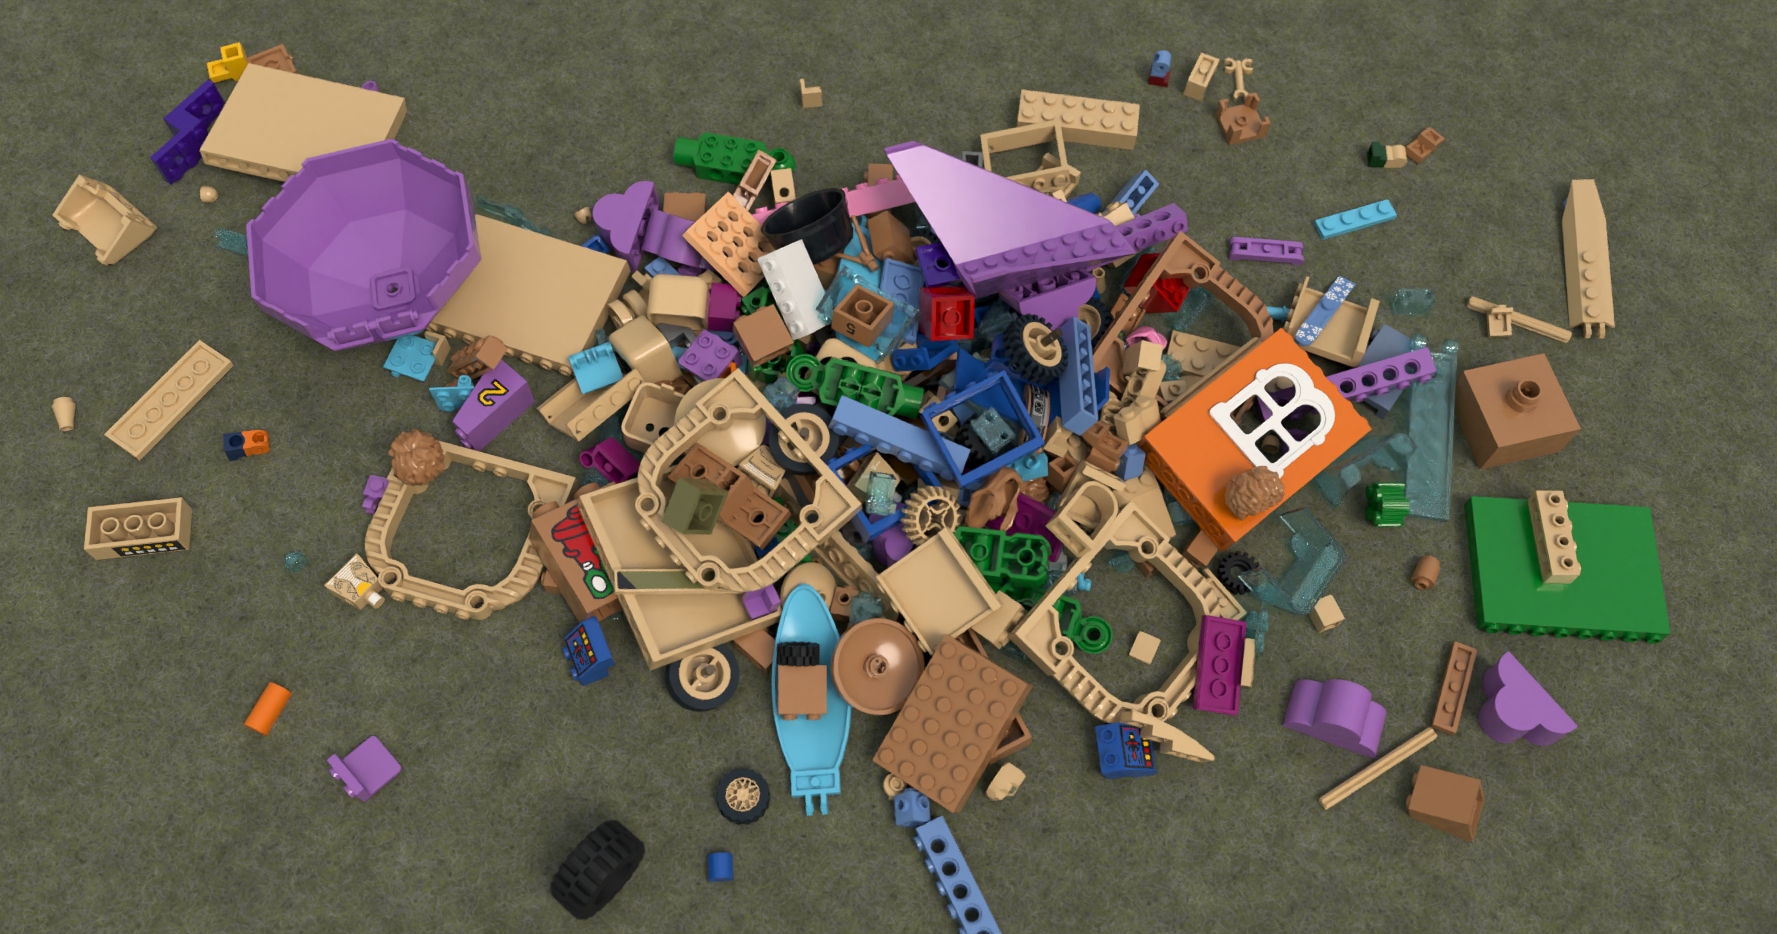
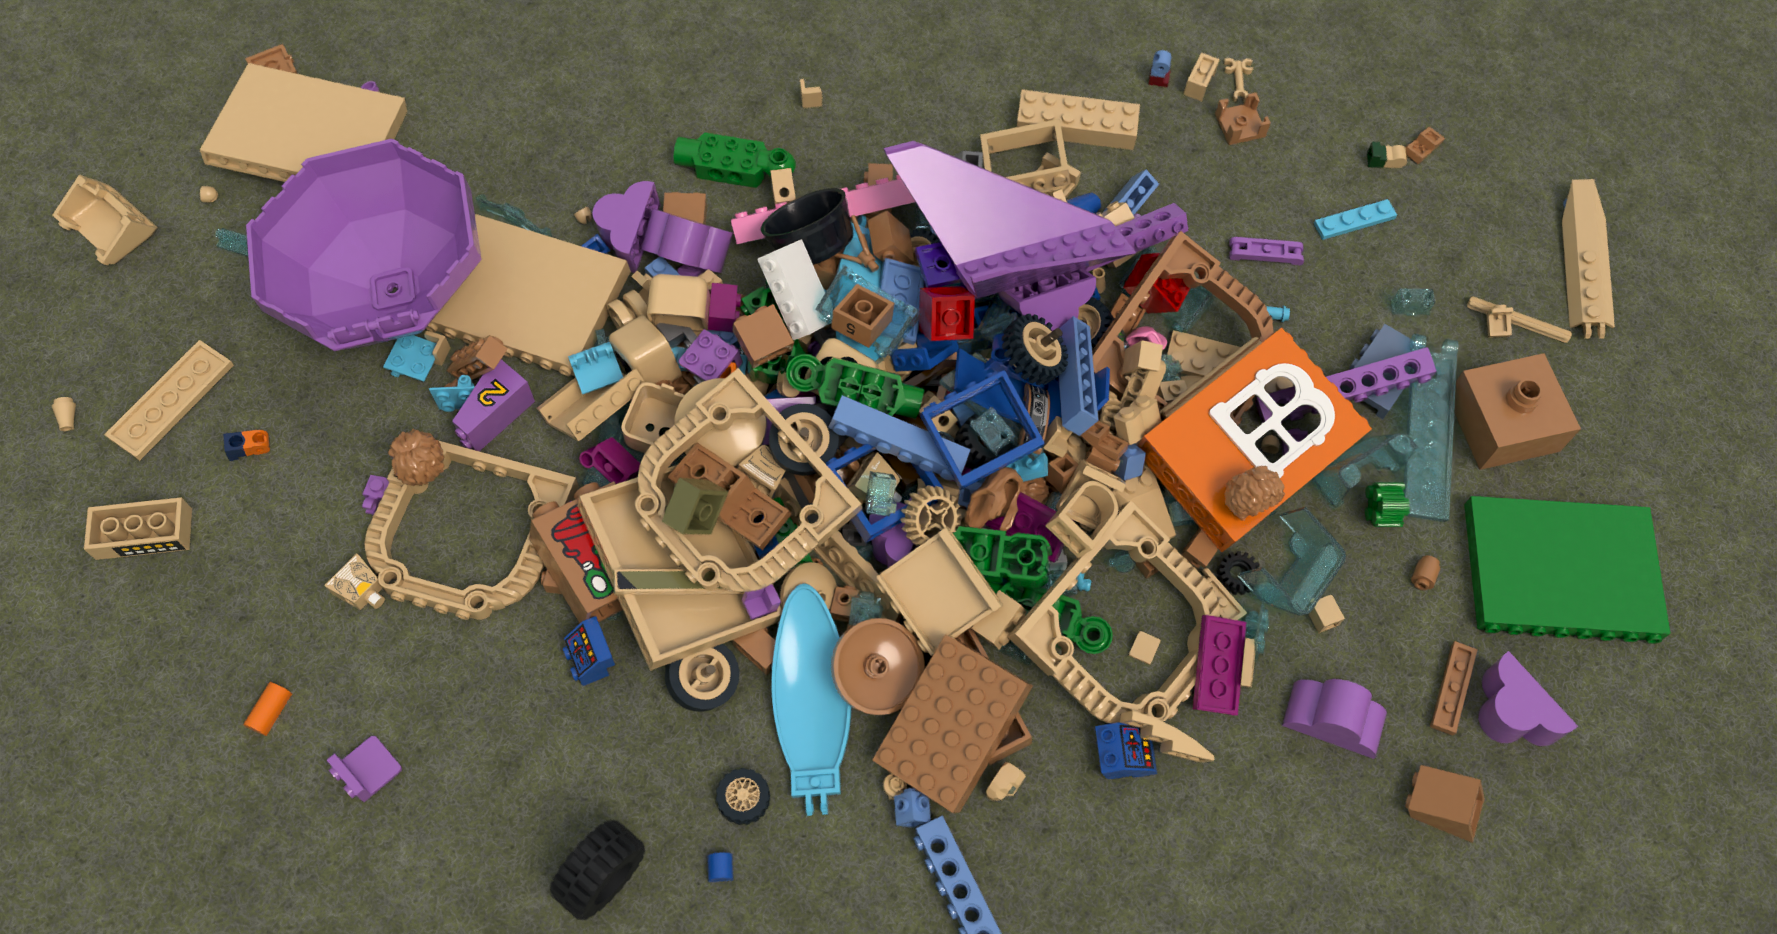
dark purple bracket [150,80,225,185] -> none
yellow brick [207,42,248,83] -> none
clear light blue plate [283,551,307,573] -> none
light nougat piece [682,192,776,297] -> none
medium nougat slope [733,150,776,211] -> none
clear light blue brick [762,376,800,413] -> none
black tyre [777,642,820,667] -> none
medium nougat piece [777,665,827,720] -> none
tan panel [1283,276,1380,368] -> none
medium blue piece [1295,276,1356,346] -> none
tan axle [1318,727,1437,810] -> none
tan brick [1527,491,1581,583] -> none

